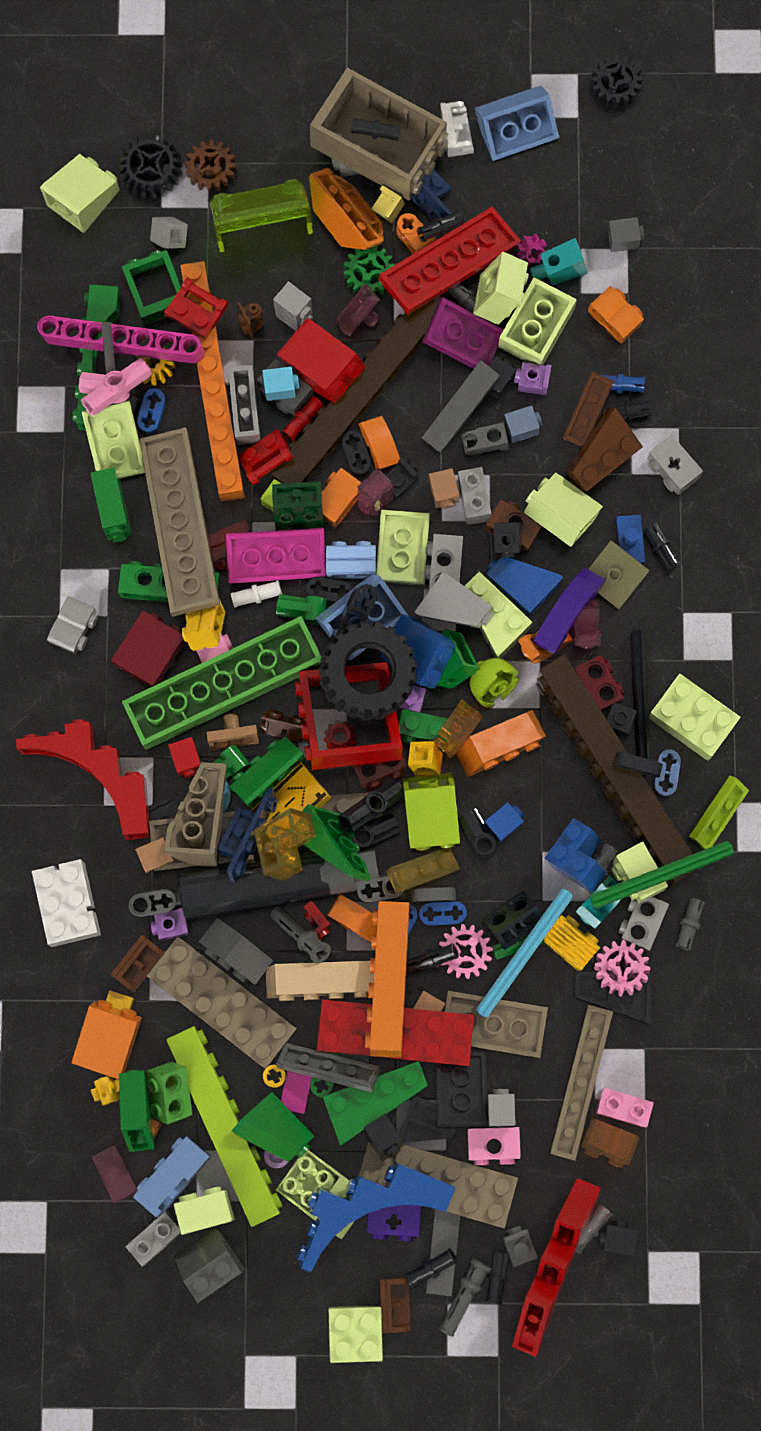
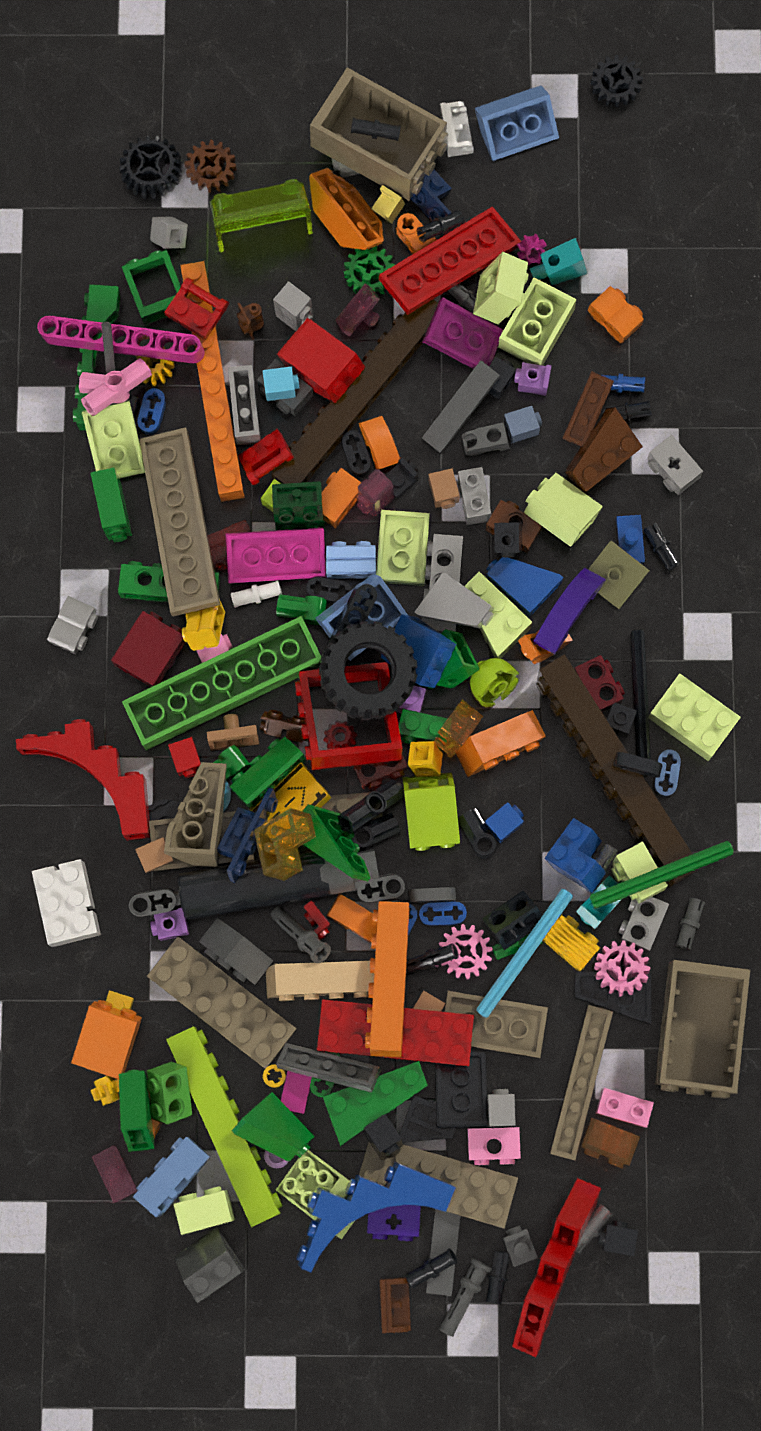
yellowish green slope [40,154,119,233] -> none
reddish brown hinge [110,935,165,993] -> none
light grey brick [126,1211,181,1266] -> none
red pin [281,396,323,442] -> none
yellowish green brick [329,1305,383,1363] -> none
clear yellow plate [386,848,460,894] -> none
clear pink brick [573,600,601,649] -> none
dark grey brick [607,217,644,252] -> none
lime plate [689,776,749,850] -> none
none -> dark tan container [655,960,750,1099]

